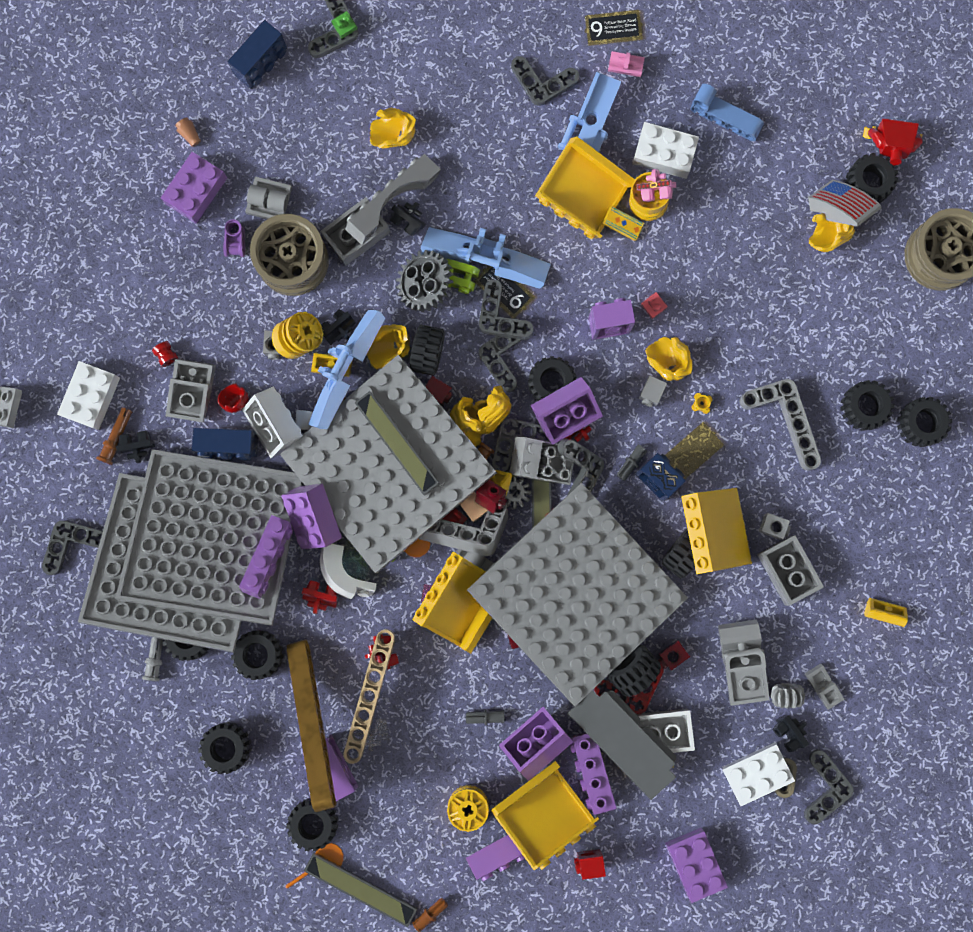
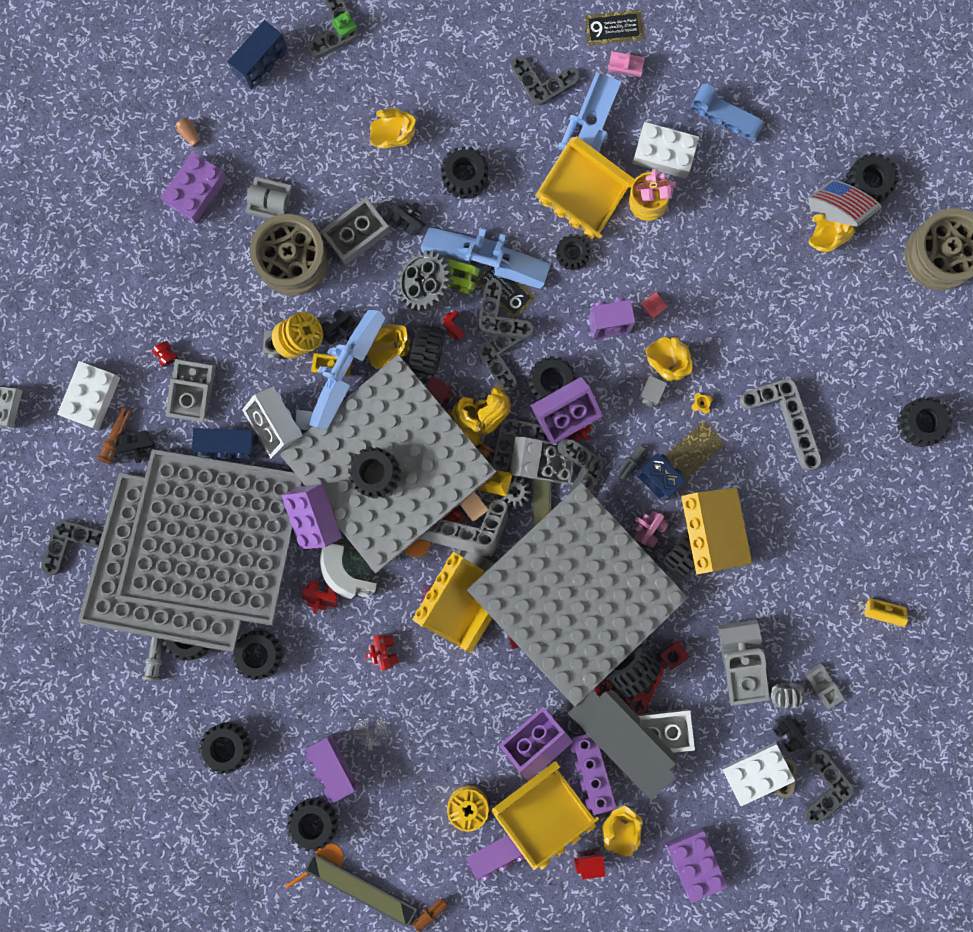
red hair [218,384,249,413] -> none
medium lavender piece [223,219,245,257] -> none
medium lavender brick [239,515,293,599] -> none
pearl gold beam [286,639,336,812] -> none
tan beam [344,629,395,764] -> none
light grey arch [345,154,441,245] -> none
olive tile [355,391,440,496] -> none
dark grey axle [466,709,504,725] -> none
dark red brick [475,480,507,514] -> none
yellow tile [602,206,644,241] -> none
light grey brick [757,535,824,606] -> none
light grey brick [758,513,791,540] -> none
black tyre [840,380,895,431] -> none
red torso [863,119,923,165] -> none
none -> black tyre [348,447,401,499]
none -> black tyre [441,146,488,199]
none -> red bracket [443,310,465,341]
none -> black tyre [556,234,590,271]
none -> yellow hair [602,806,643,857]
none -> bright pink hips [634,511,668,547]

